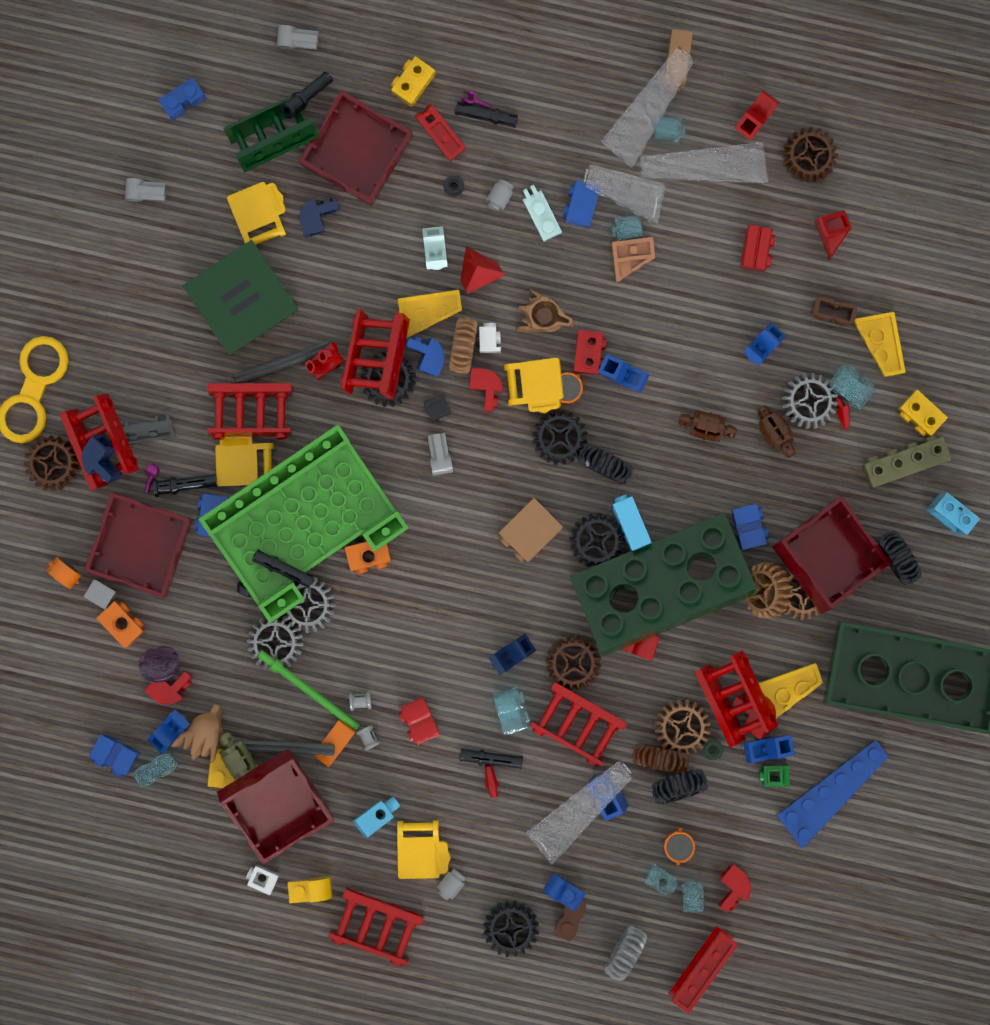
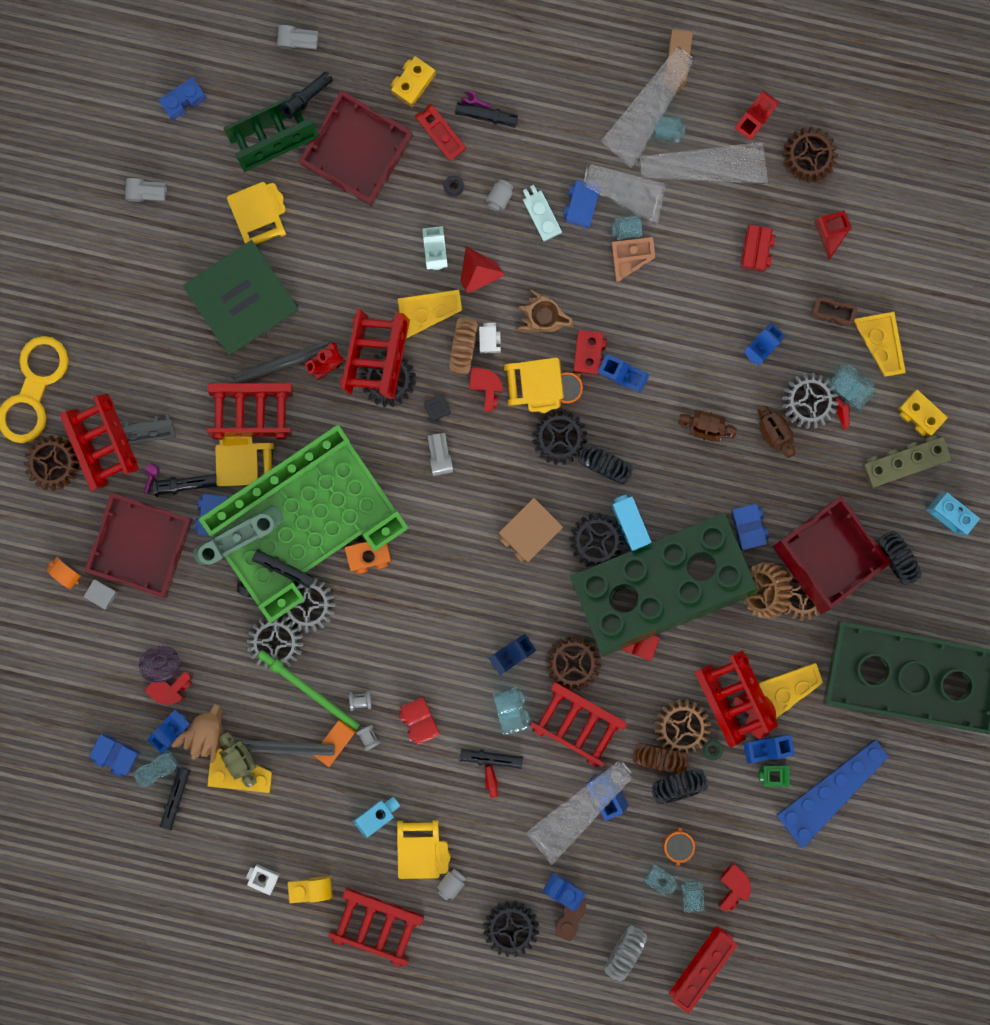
dark blue brick [82,434,123,483] -> none
orange brick [96,601,145,649] -> none
dark red tile [217,748,334,864] -> none
dark blue brick [300,198,340,238] -> none
blue brick [405,336,444,377] -> none
none -> black pin [159,767,191,830]
none -> sand green plate [193,506,283,565]

